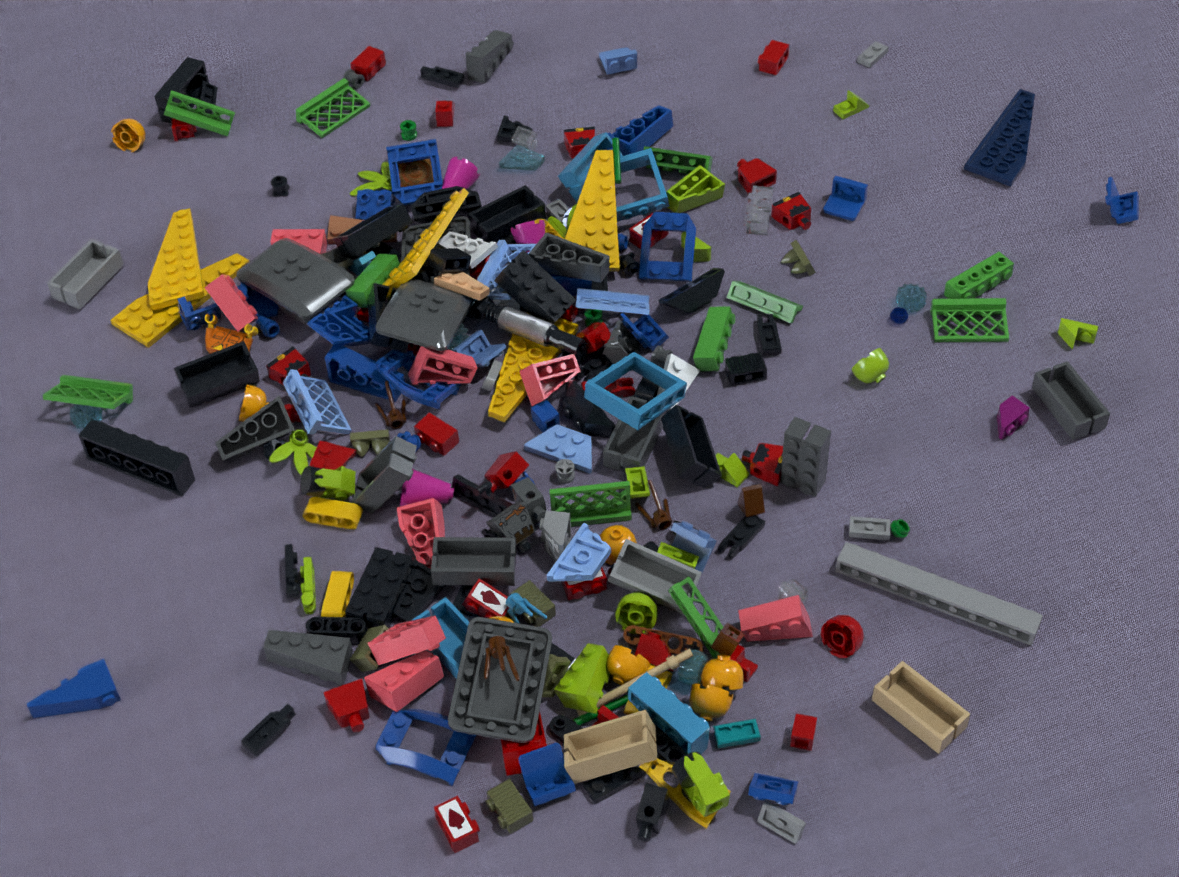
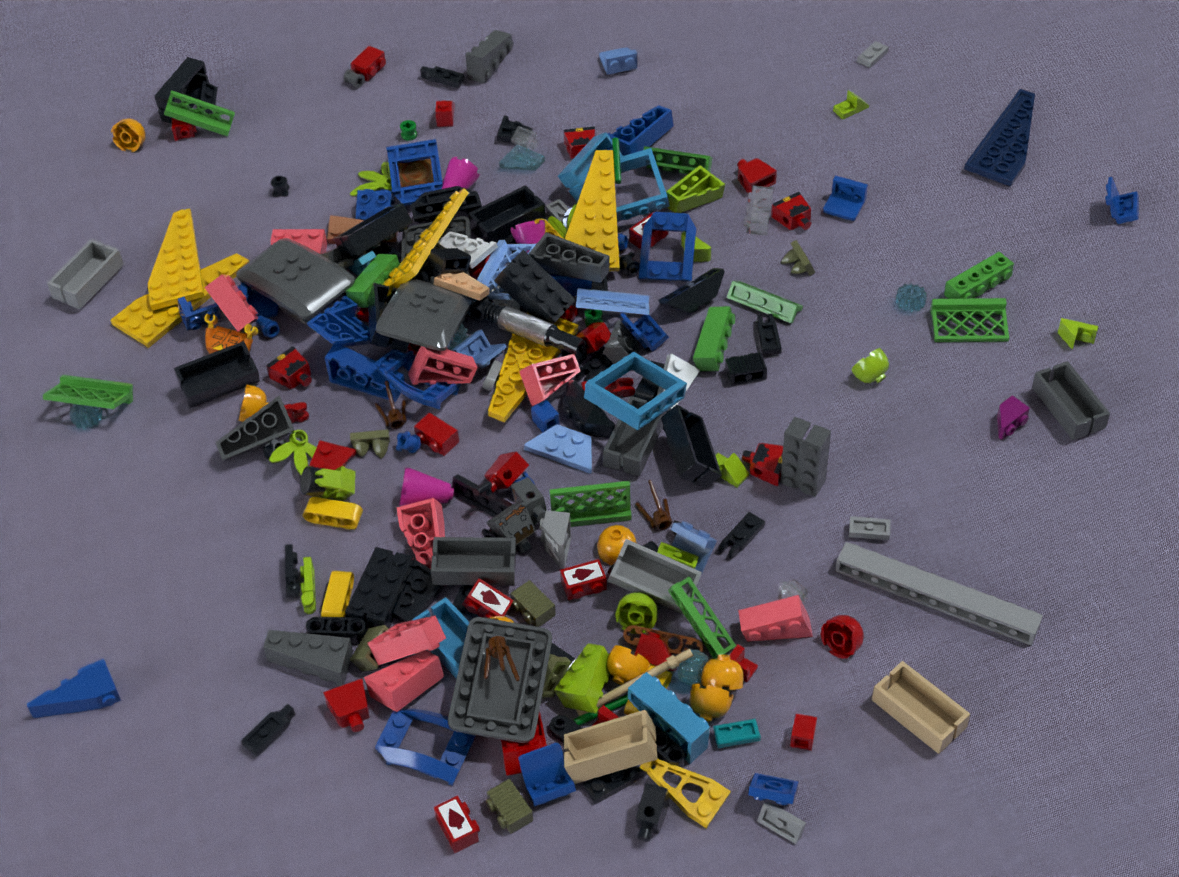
black brick [78,419,195,497] -> none
light blue fence [283,369,352,435] -> none
bright green fence [296,78,370,138] -> none
dark grey piece [352,436,417,514] -> none
dark azure plant [506,593,547,624] -> none
light blue wing [546,523,611,582] -> none
light grey wheel [555,459,575,484] -> none
lime slope [625,466,650,499] -> none
dark grey wheel [651,345,673,364] -> none
lime piece [672,752,730,817] -> none
reddish brown slope [711,623,745,656] -> none
reddish brown slope [738,484,765,517] -> none
red brick [758,40,790,76] -> none
clear blue plate [890,307,908,324] -> none
green plate [890,519,910,538] -> none

